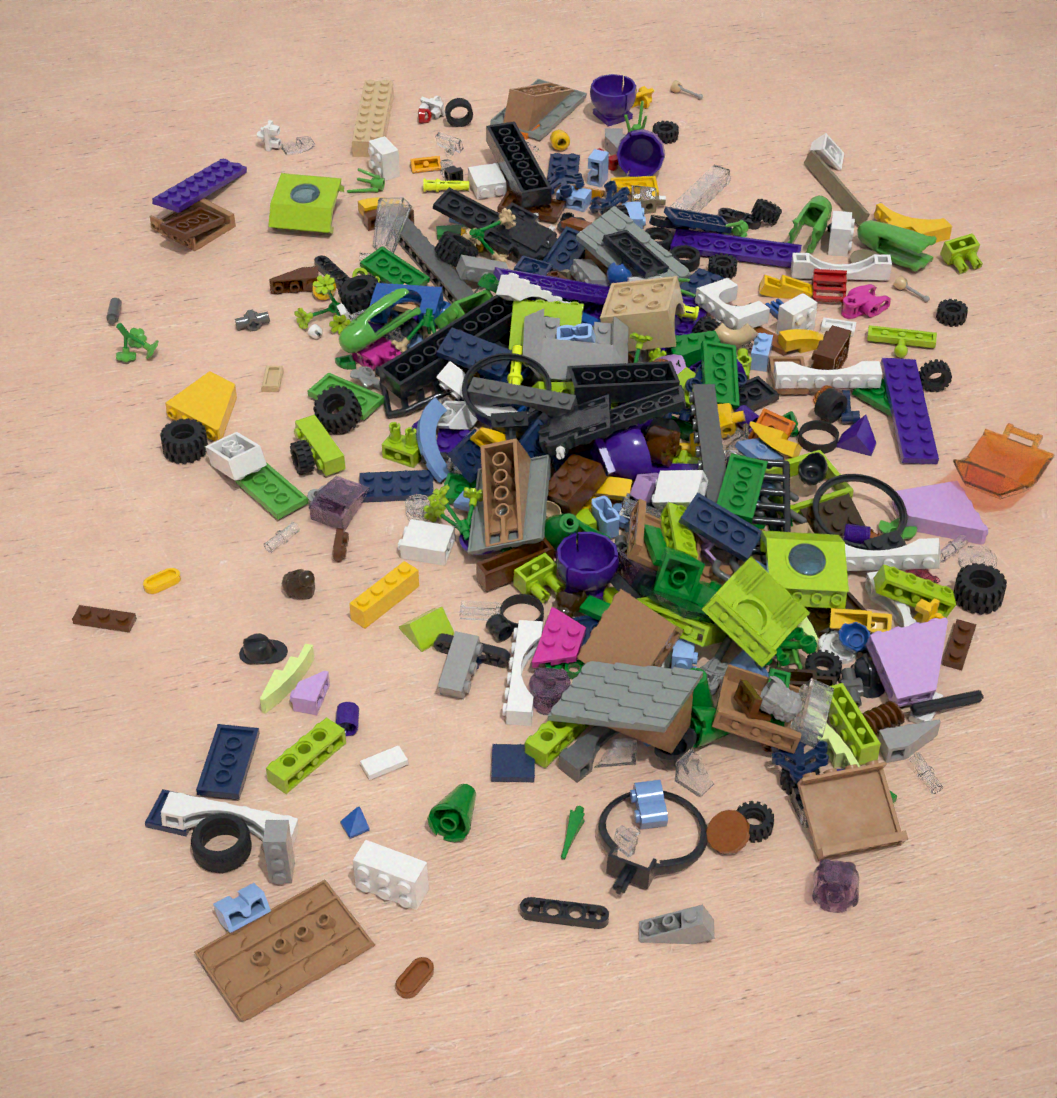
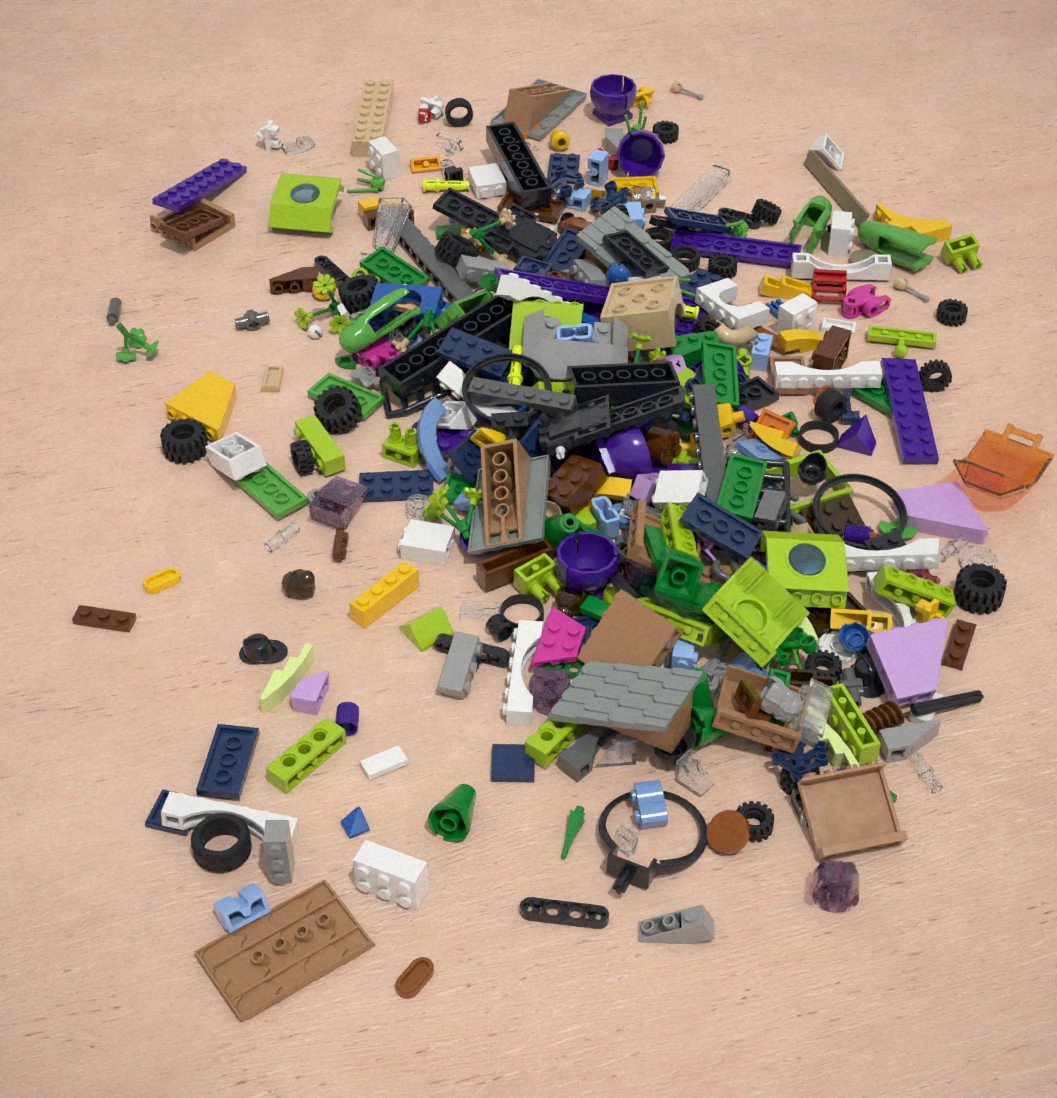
none -> flat silver hinge [754,489,787,531]

